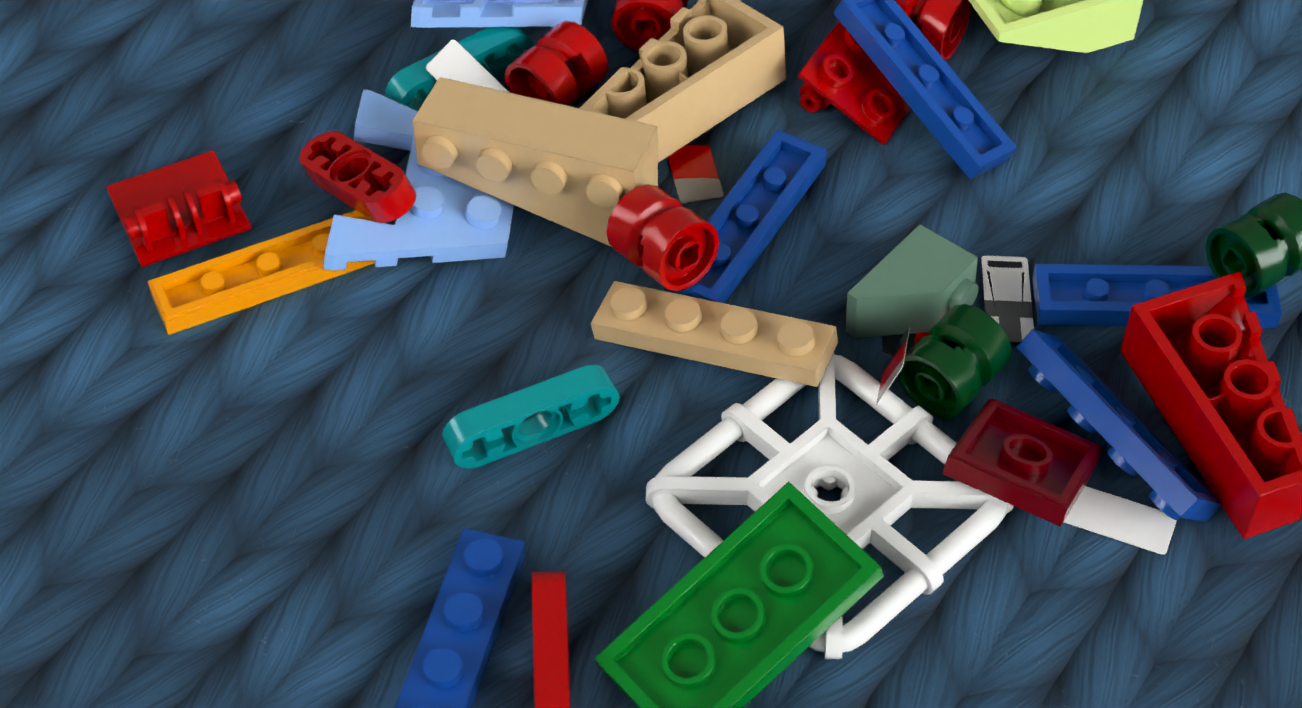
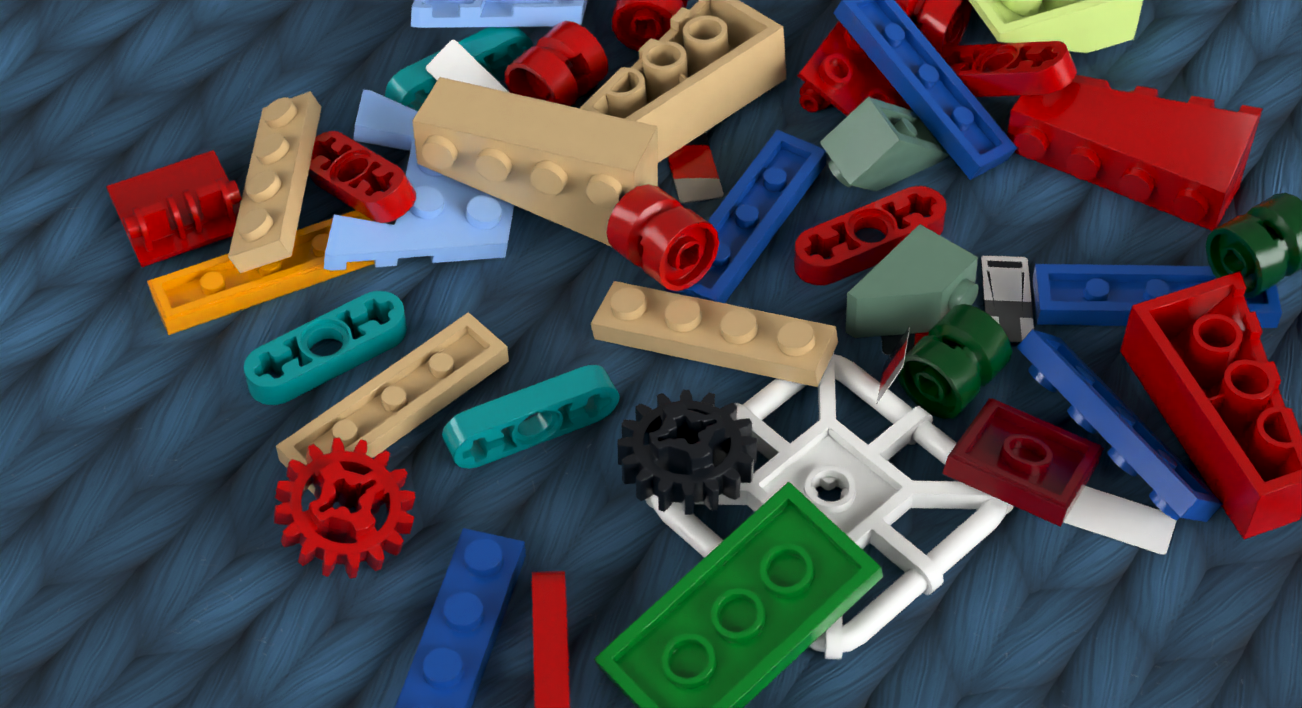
none -> tan plate [228,91,322,273]
none -> teal beam [244,291,407,405]
none -> red gear [273,438,416,578]
none -> tan plate [276,312,509,494]
none -> black gear [617,390,757,515]
none -> red beam [794,186,947,286]
none -> sand green slope [820,97,949,192]
none -> red beam [940,41,1077,97]
none -> red wedge [1007,75,1263,231]

